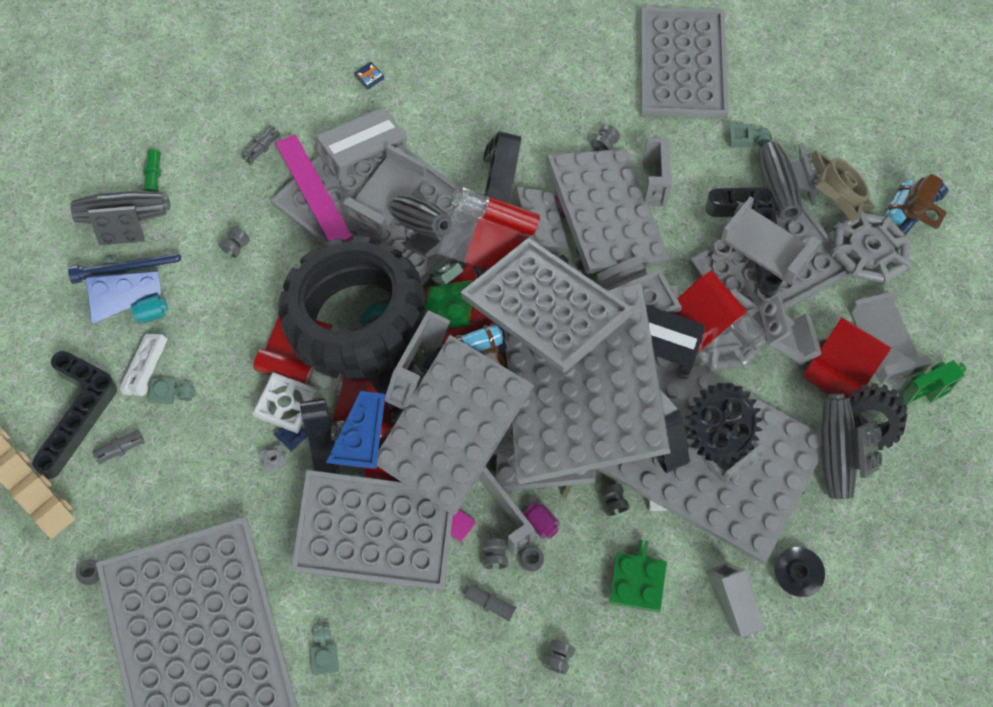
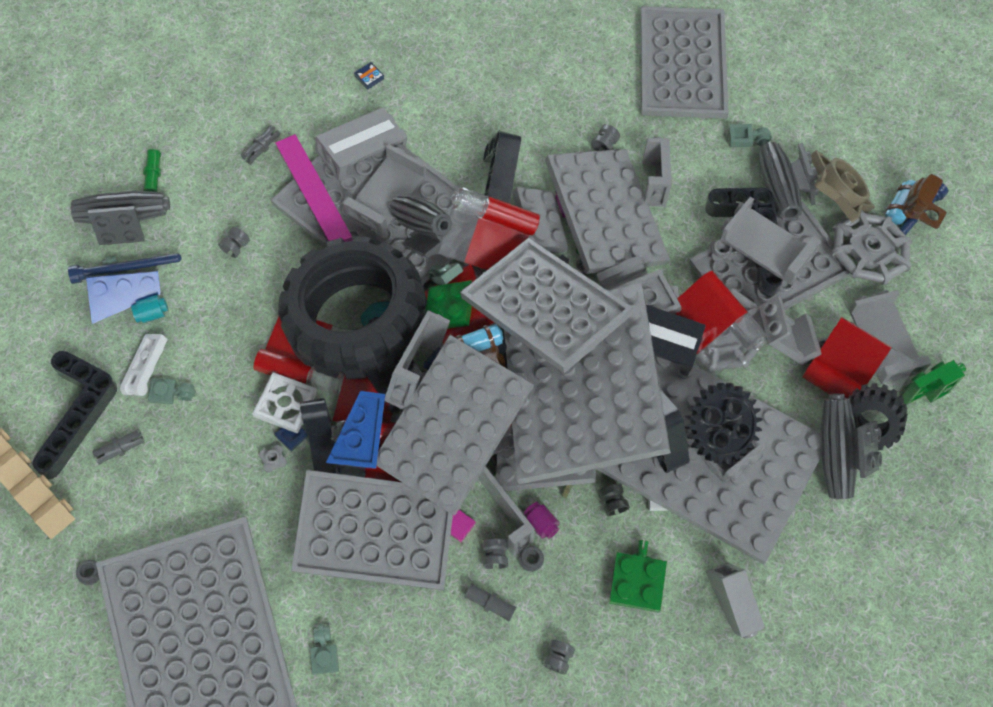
black dish [774,547,825,597] -> none

